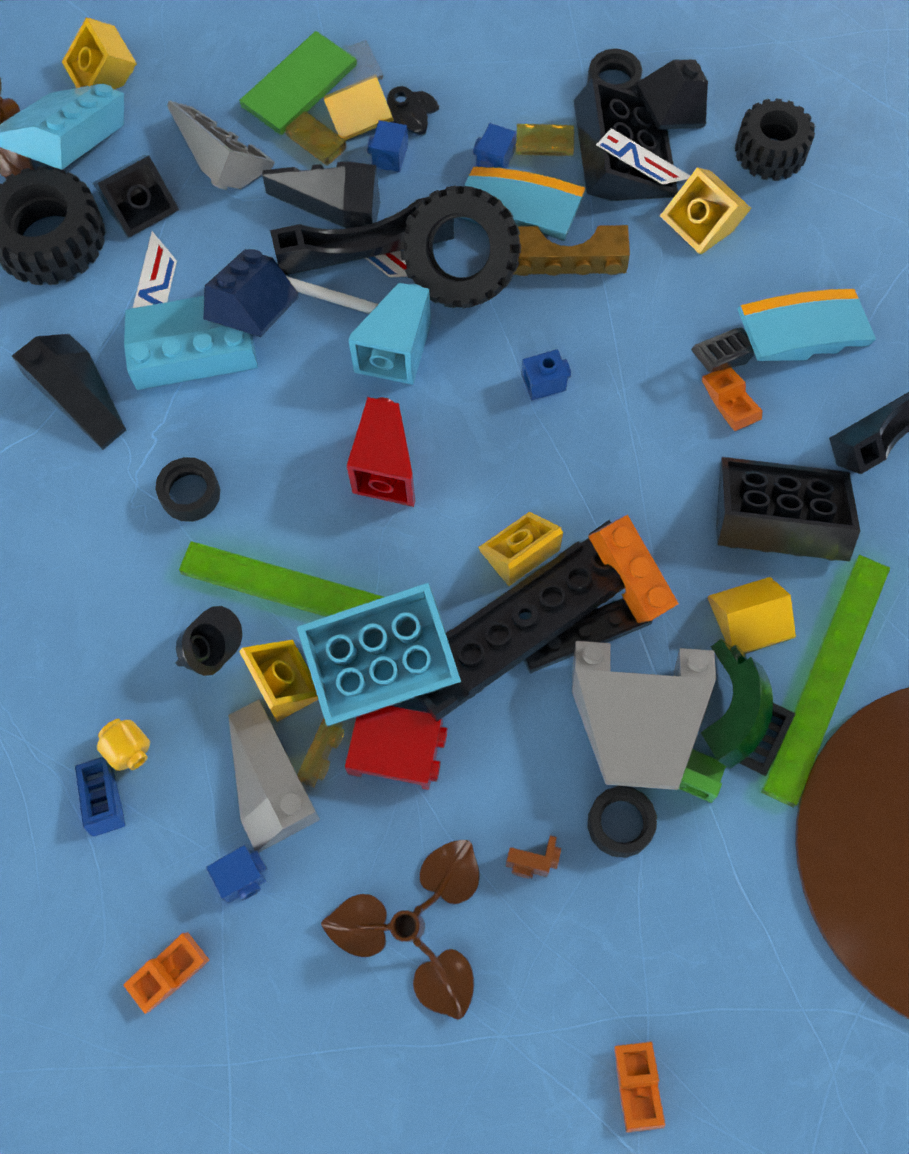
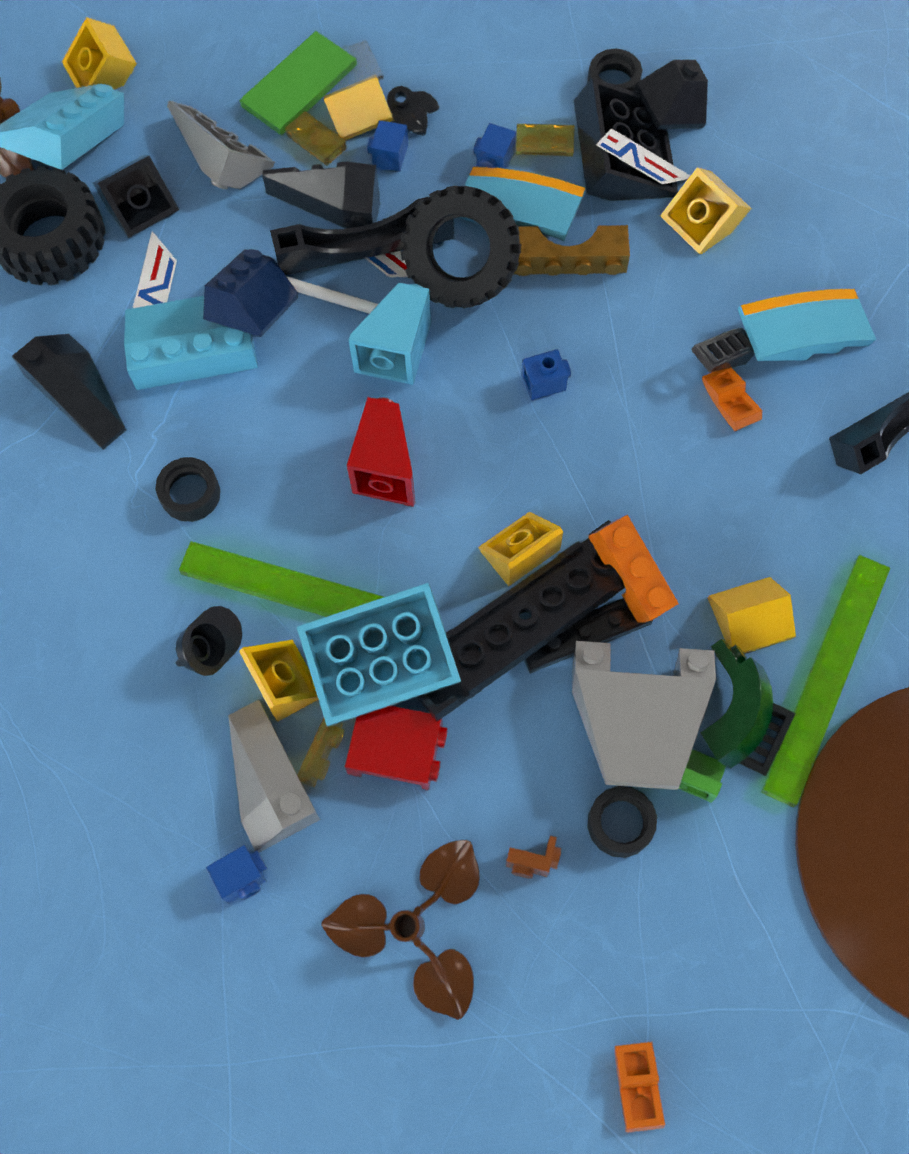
blue slope [75,757,125,836] -> none
yellow head [97,719,150,771] -> none
orange slope [123,932,210,1014] -> none
black slope [716,457,860,562] -> none
black tyre [735,98,815,181] -> none

